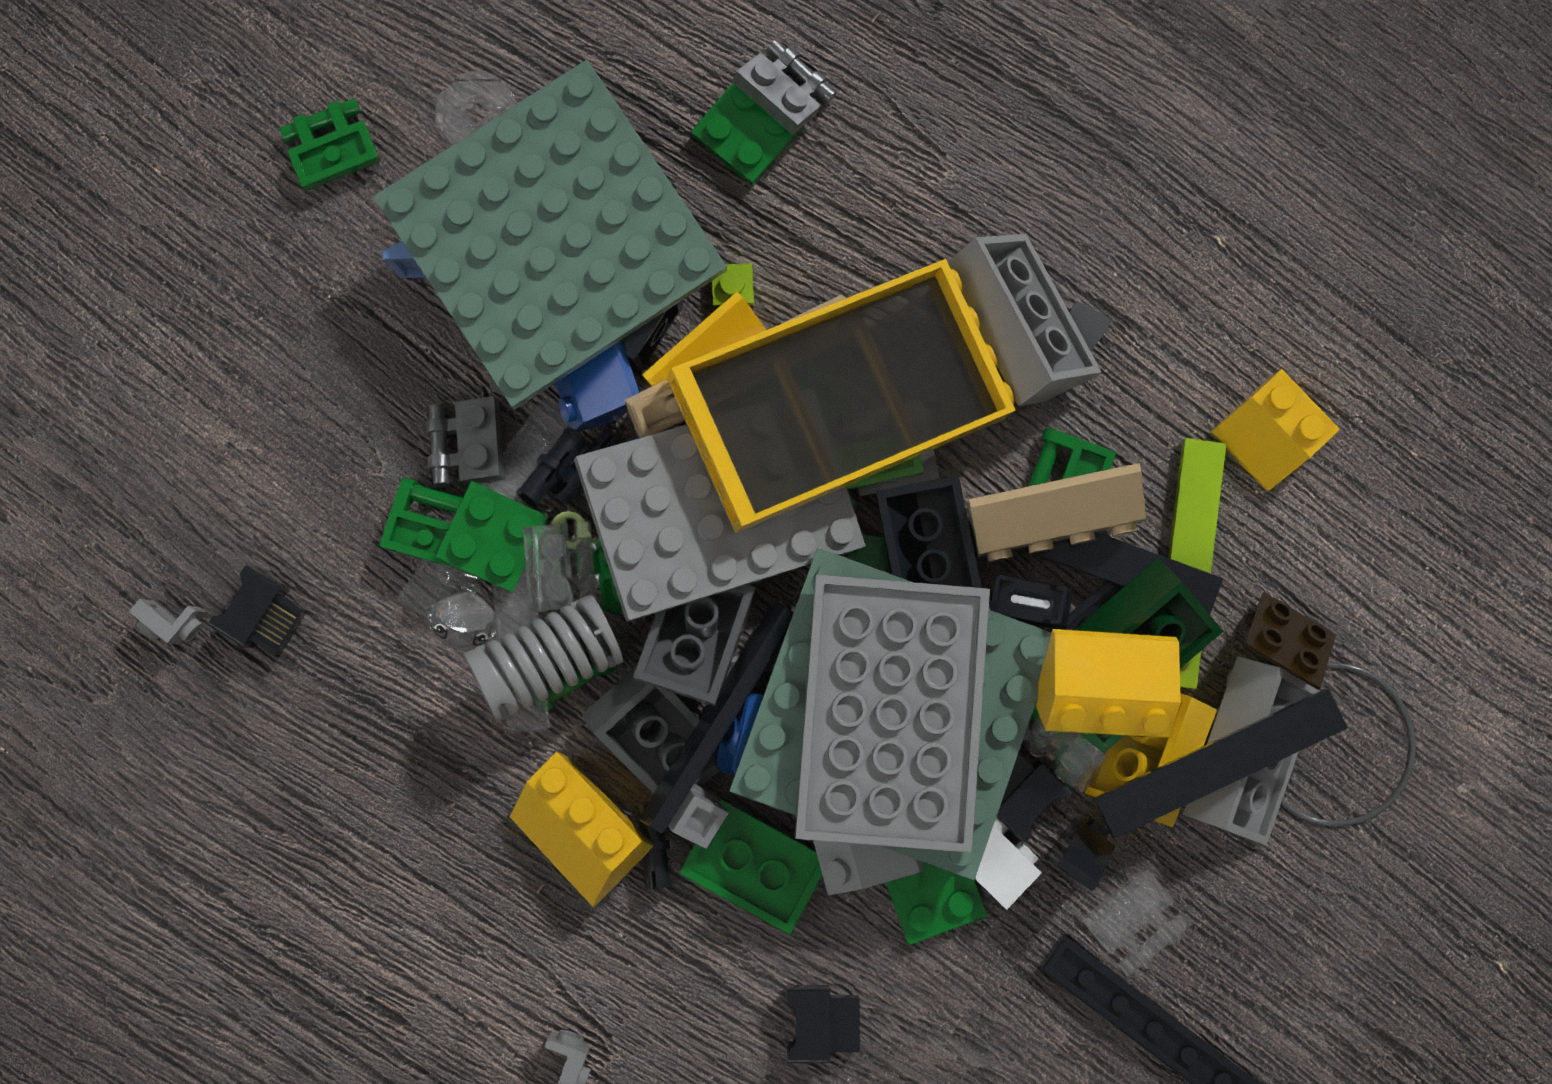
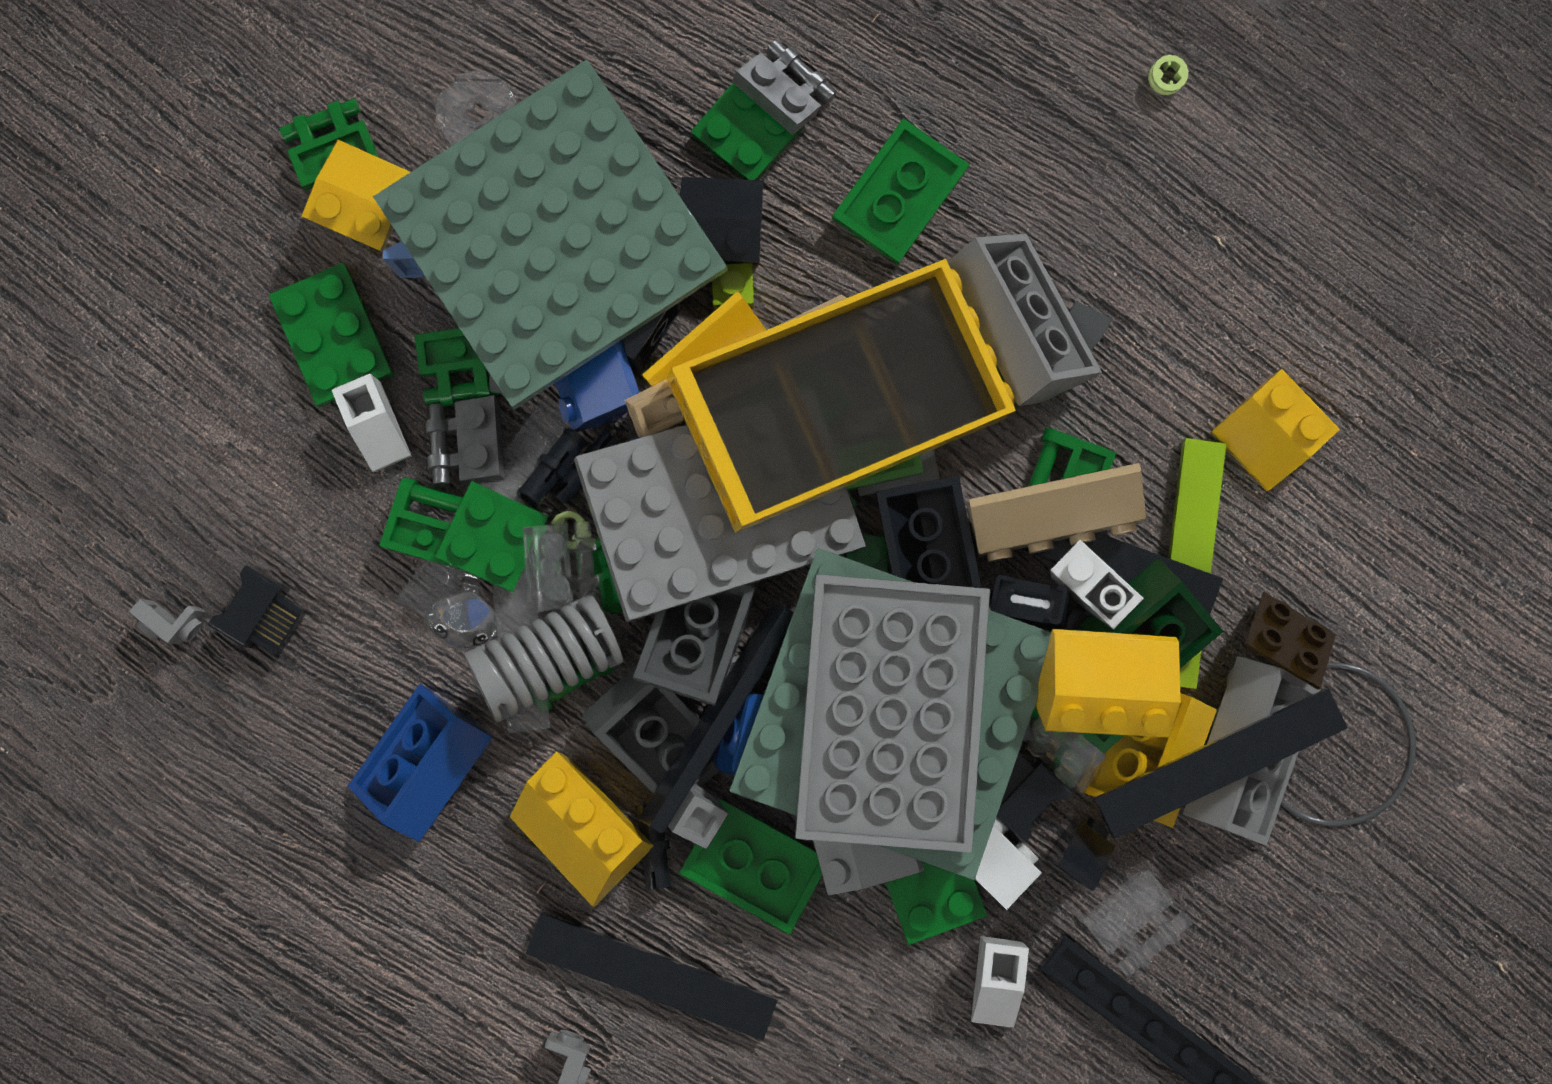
black piece [787,985,860,1063] -> none
none -> green plate [269,262,395,408]
none -> yellow slope [301,140,410,251]
none -> white slope [332,374,412,472]
none -> blue slope [348,684,492,842]
none -> green plate [414,328,503,406]
none -> black tile [526,912,778,1041]
none -> black slope [680,177,764,263]
none -> green plate [832,118,970,266]
none -> white slope [971,936,1029,1028]
none -> white slope [1050,540,1144,630]
none -> yellowish green bush [1148,55,1189,95]

